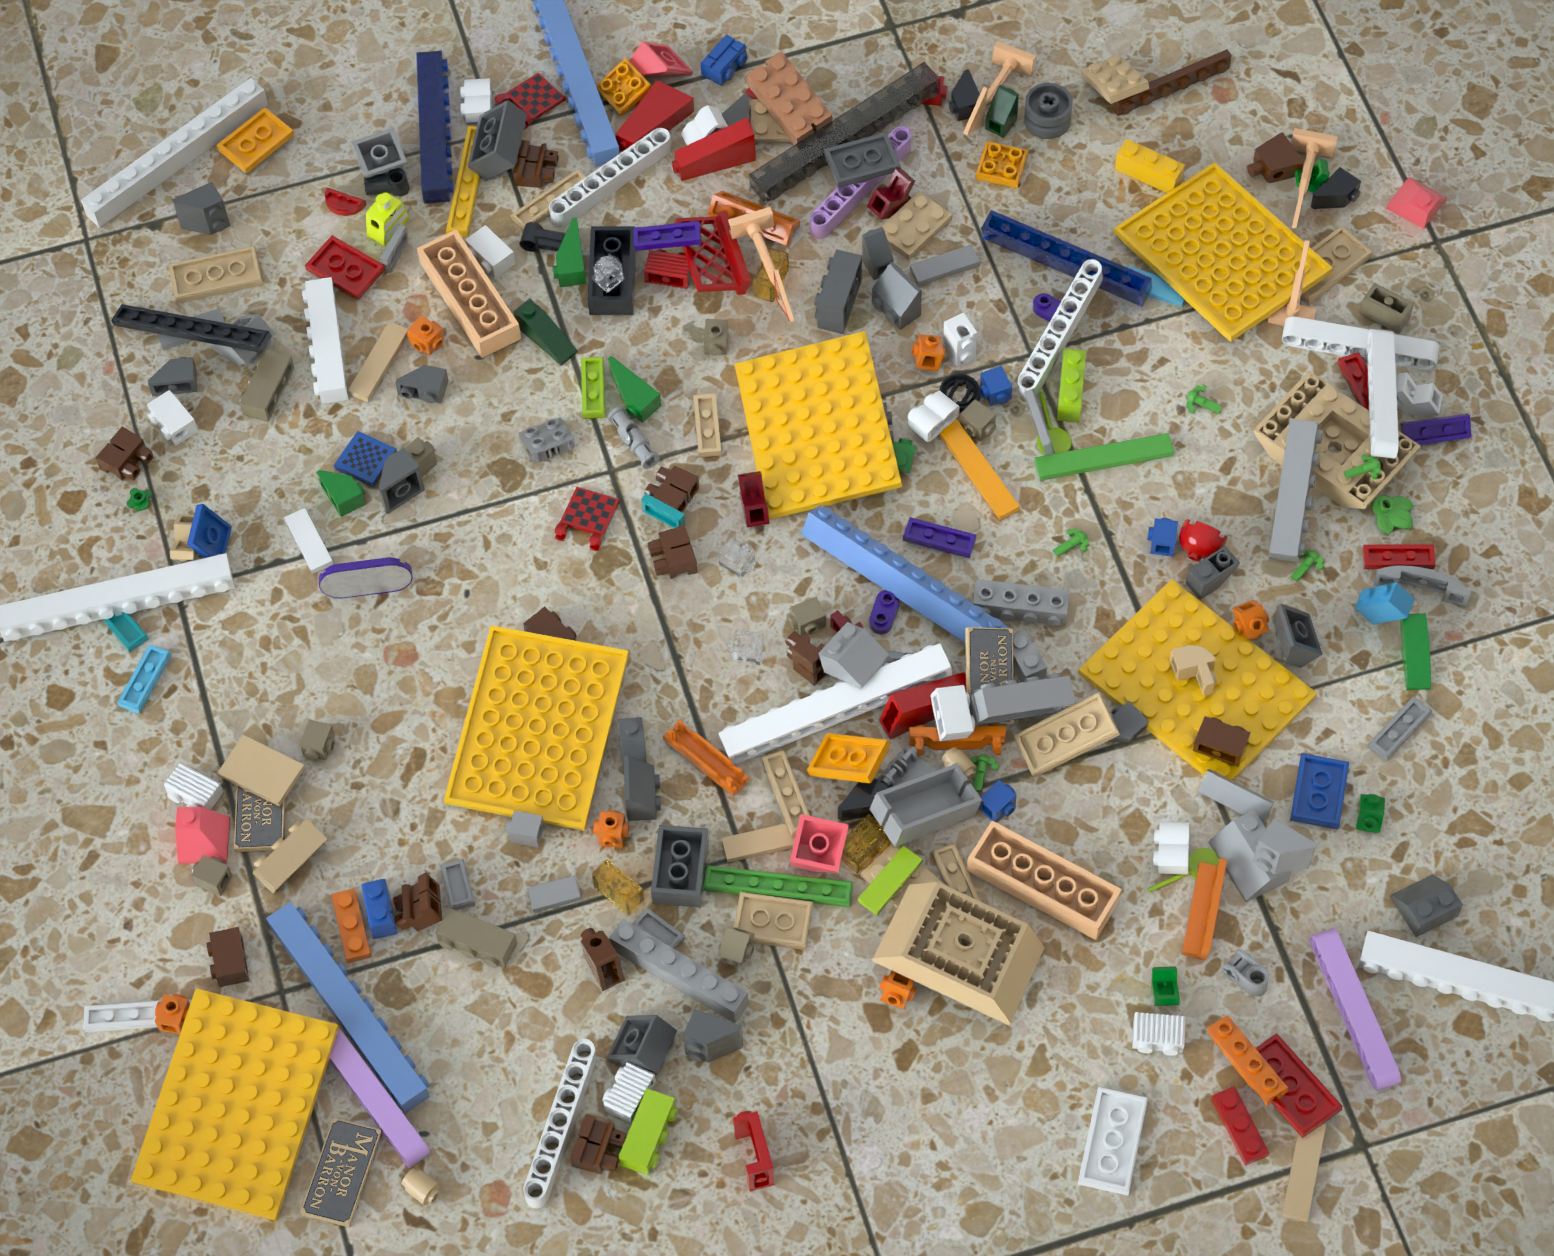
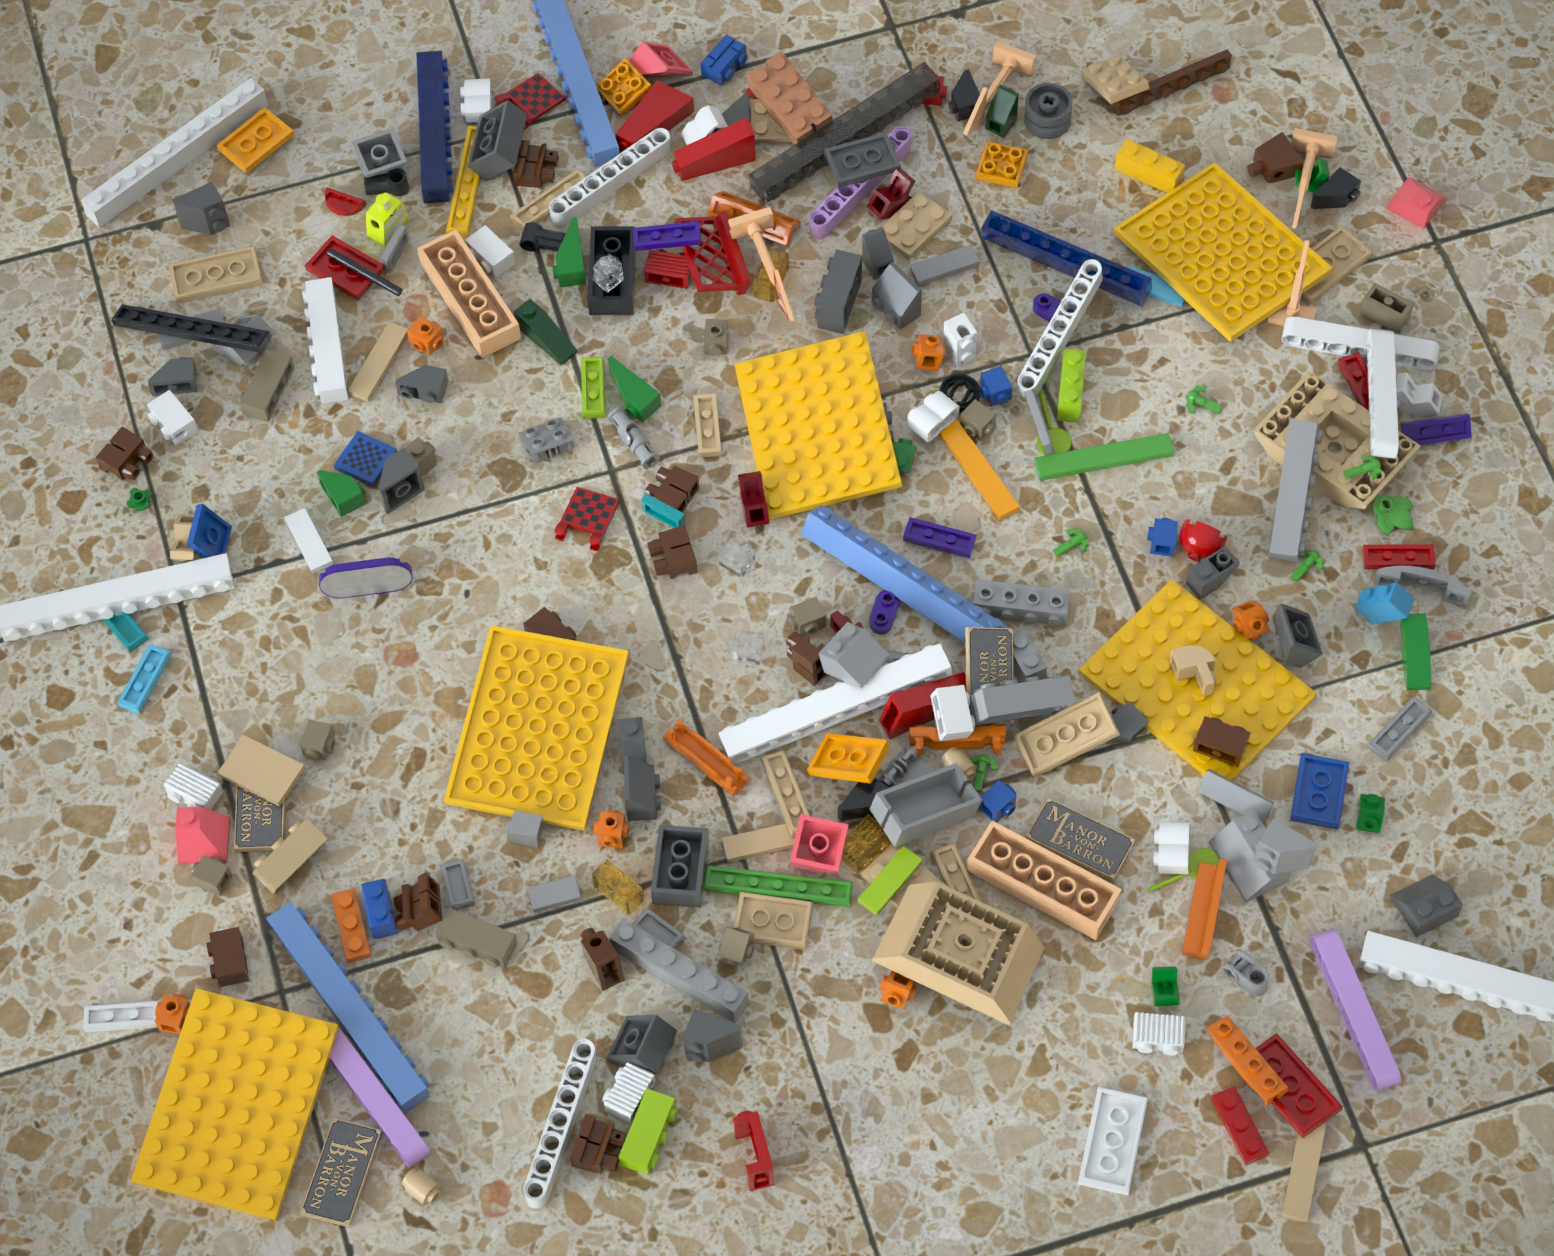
none -> black bar [327,248,403,296]
none -> tile [1026,798,1135,882]

